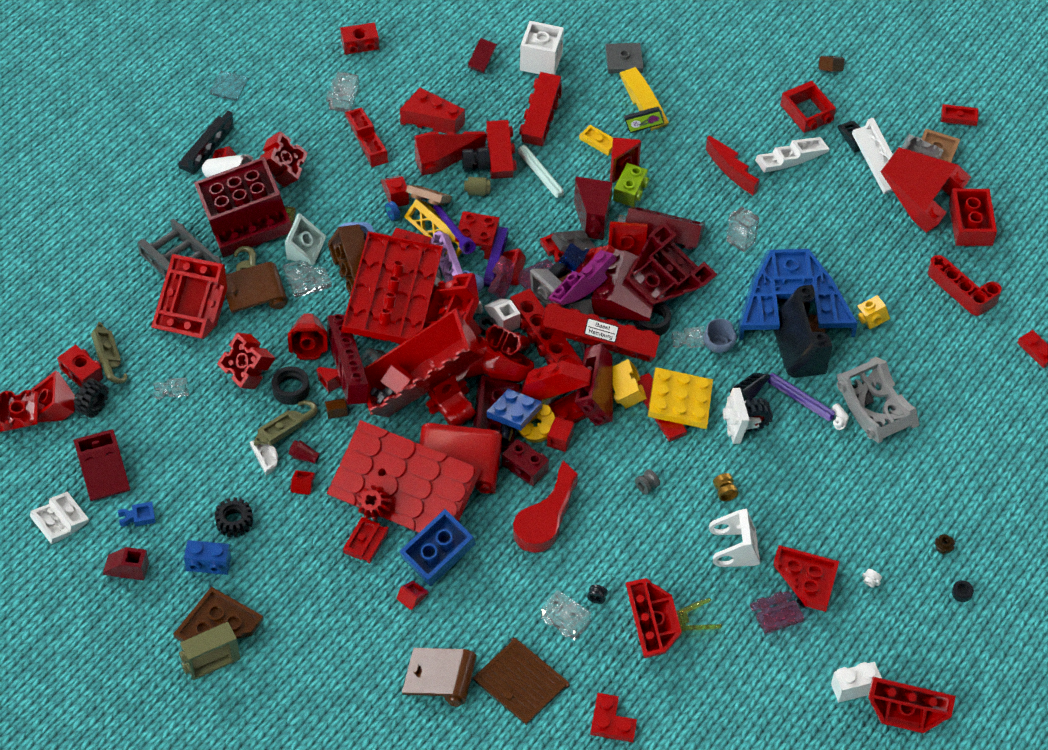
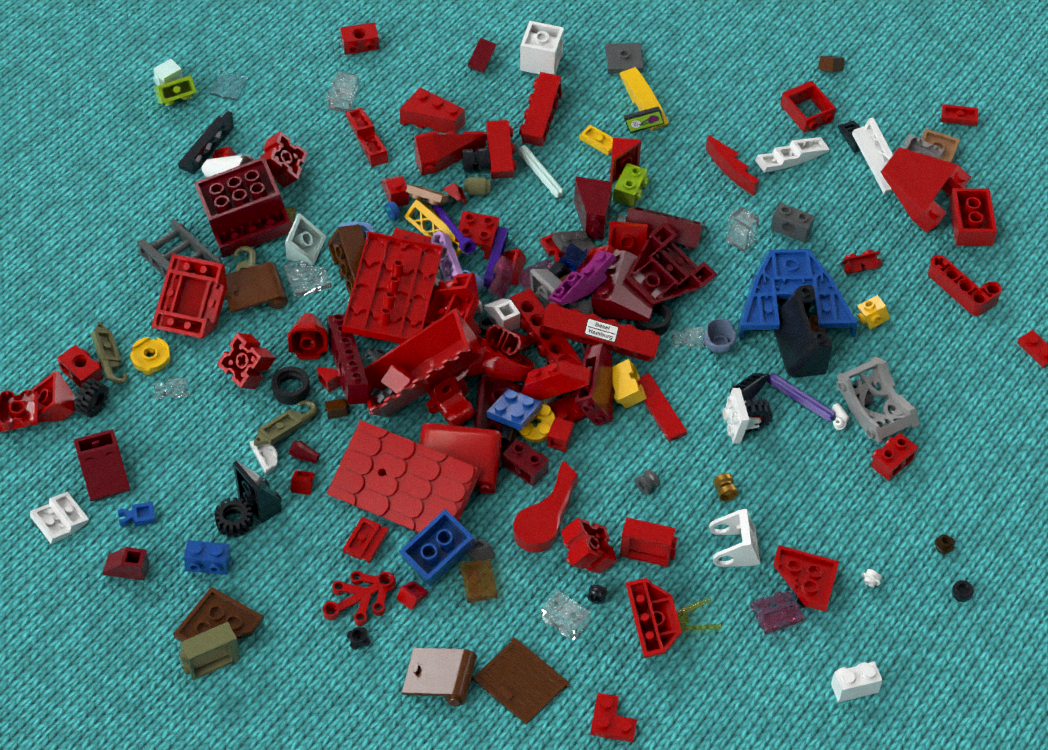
red gear [356,485,392,520] -> none
yellow plate [648,367,713,429] -> none
red wedge [868,677,956,733] -> none
none -> yellow plate [130,337,171,375]
none -> light aqua brick [153,59,182,85]
none -> lime brick [154,75,197,106]
none -> black slope [233,461,282,524]
none -> red plant [322,571,396,626]
none -> black plate [347,627,371,650]
none -> red slope [443,183,467,205]
none -> clear orange plate [460,558,498,603]
none -> dark grey slope [466,538,495,567]
none -> red brick [561,518,617,574]
none -> red window [620,517,678,567]
none -> dark grey brick [771,203,815,243]
none -> red hinge [840,250,882,274]
none -> red brick [871,433,918,481]

